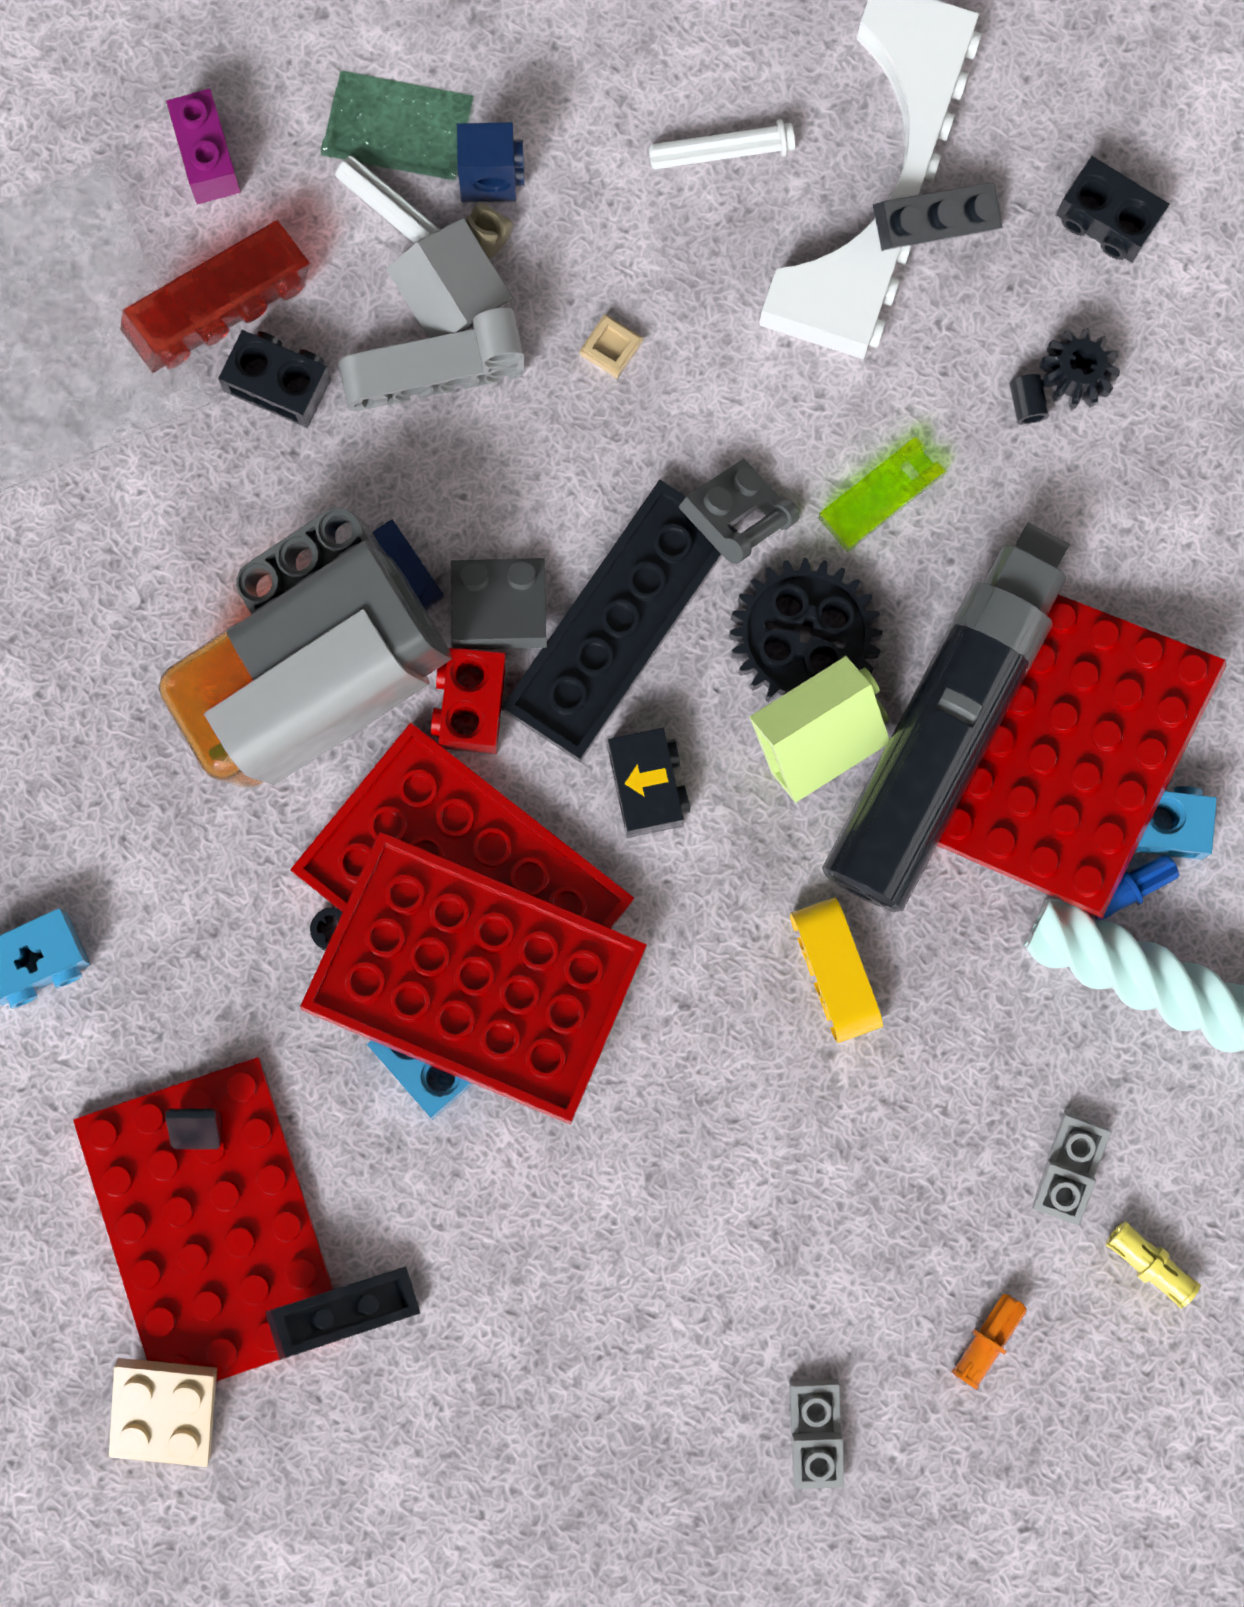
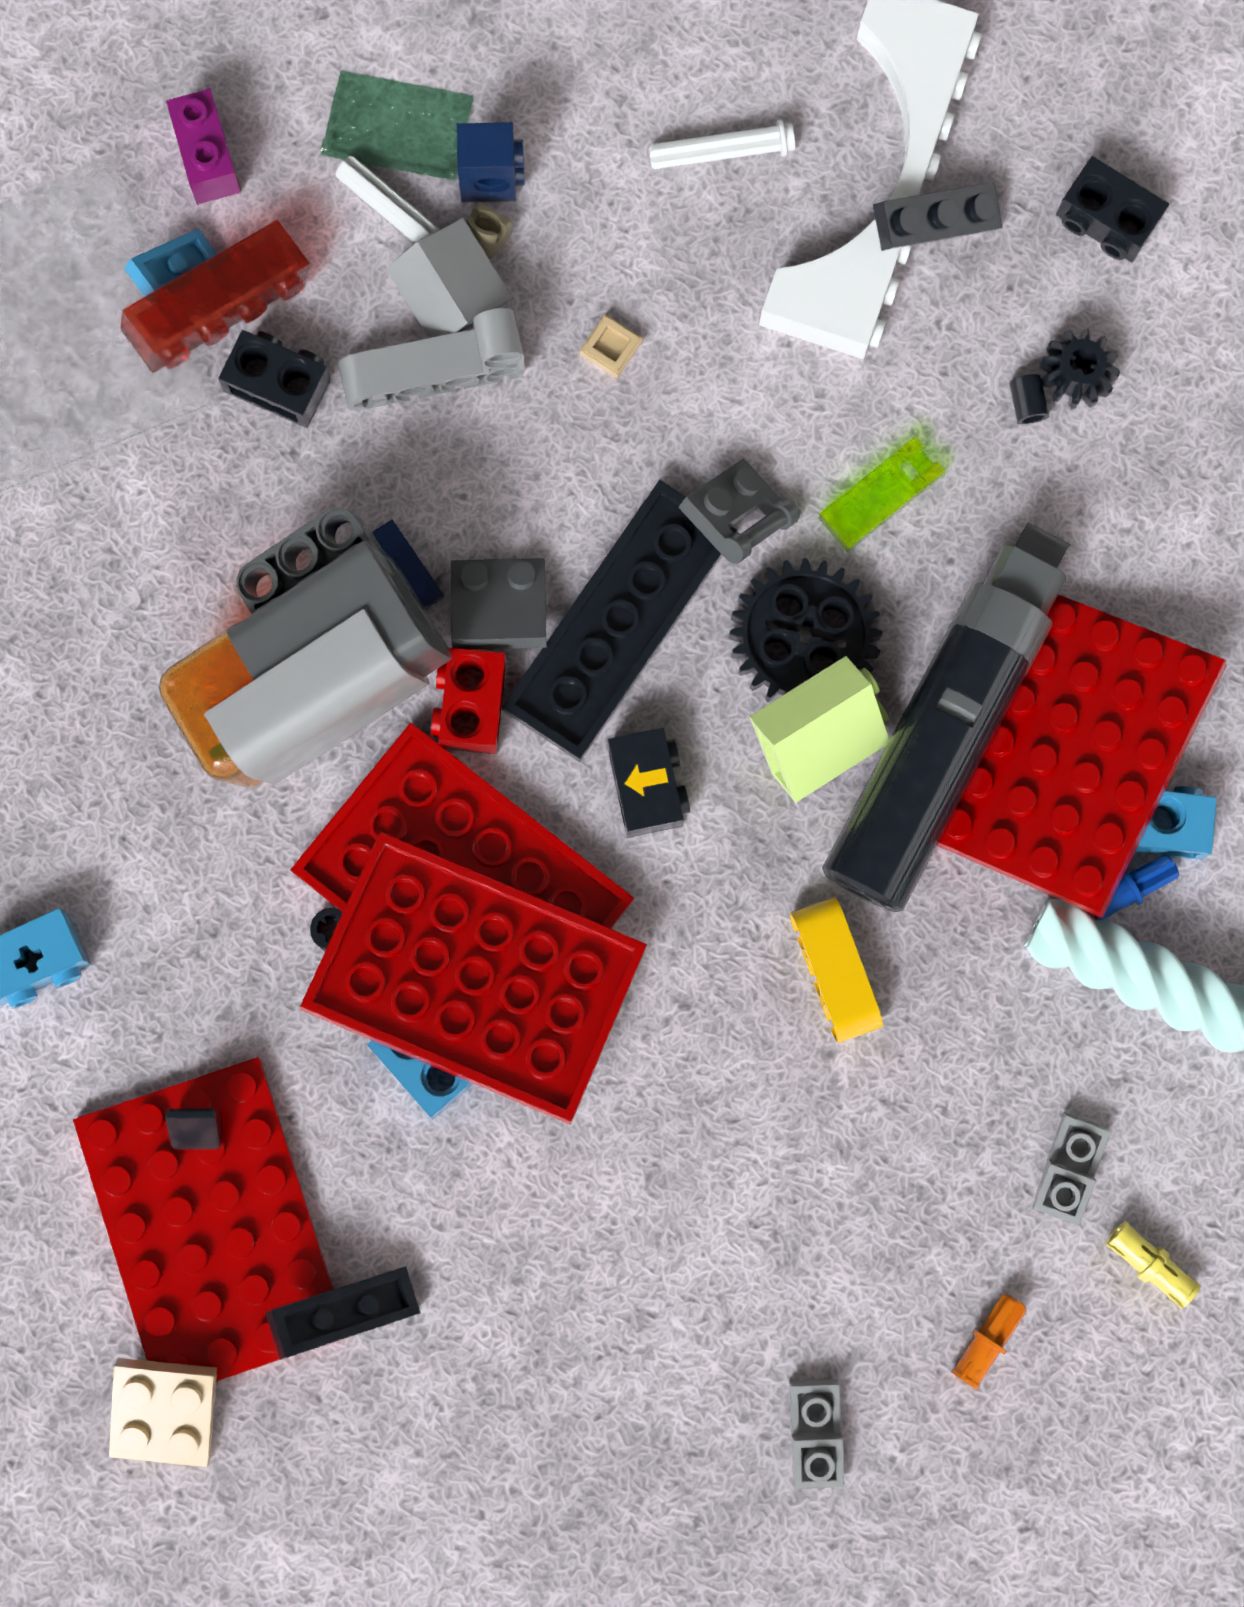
none -> dark azure plate [124,228,226,306]

